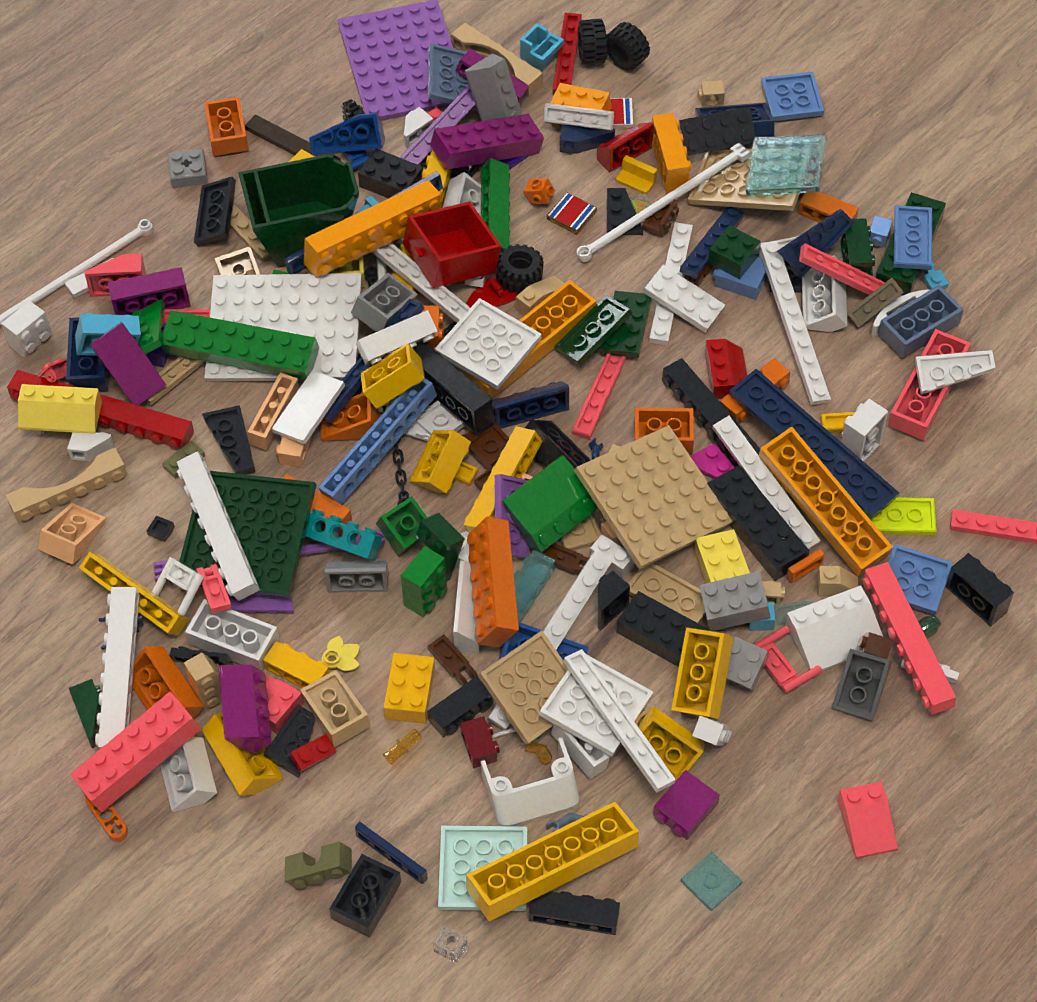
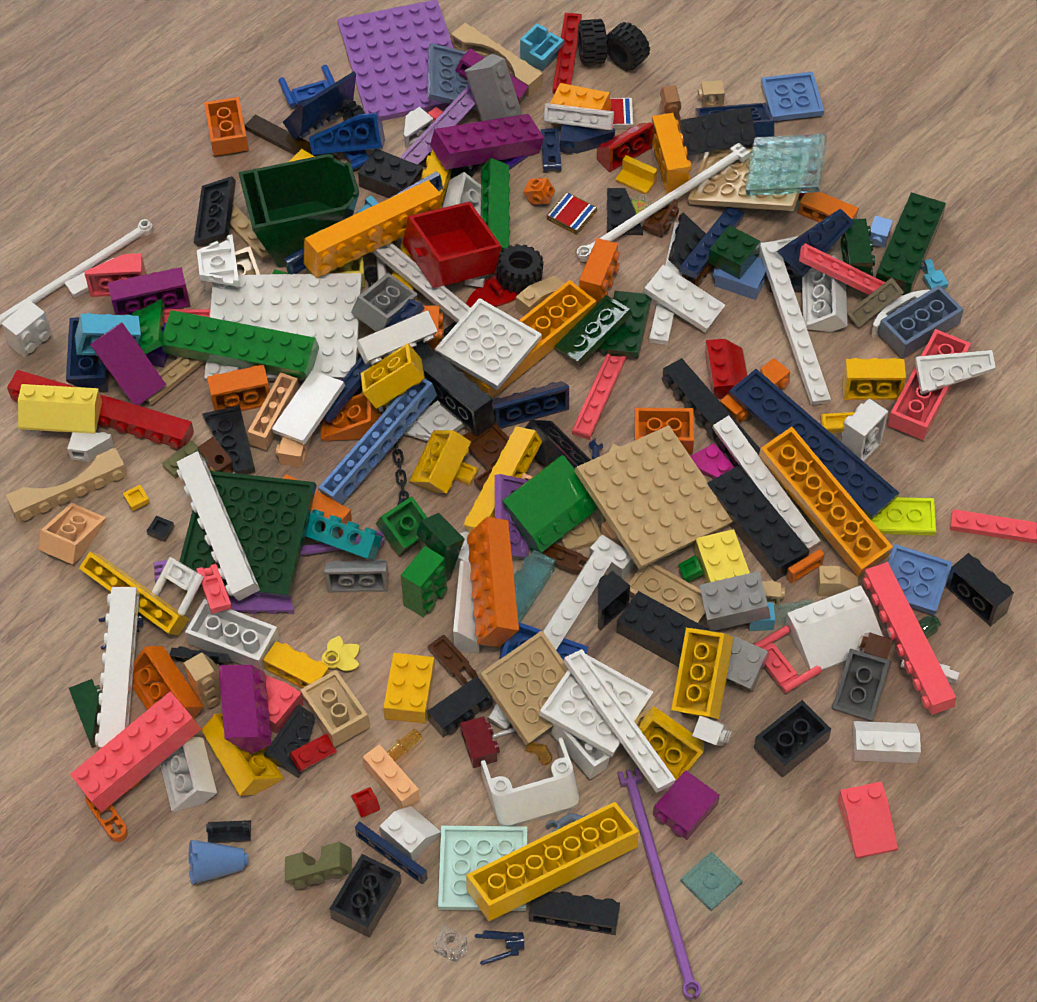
coral hinge [38,358,67,383] -> none
light grey brick [168,149,207,187] -> none
medium blue tile [894,205,932,270] -> none
none -> yellow plate [123,485,150,511]
none -> medium blue cone [188,840,248,884]
none -> white wing [197,235,240,286]
none -> reddish brown torso [197,437,233,473]
none -> black hinge [206,820,251,843]
none -> orange brick [207,365,270,412]
none -> blue plate [278,65,335,108]
none -> dark blue slope [283,71,356,140]
none -> red slope [351,787,380,817]
none -> light nougat brick [363,744,420,809]
none -> white slope [379,806,441,861]
none -> dark blue plant [475,930,524,965]
none -> dark blue plate [541,128,562,172]
none -> orange brick [579,238,620,304]
none -> medium lavender hinge [618,768,701,1000]
none -> medium nougat brick [659,85,681,121]
none -> black wing [668,212,706,270]
none -> green plate [678,555,705,582]
none -> black brick [754,700,831,777]
none -> yellow brick [842,358,906,400]
none -> white slope [853,721,921,763]

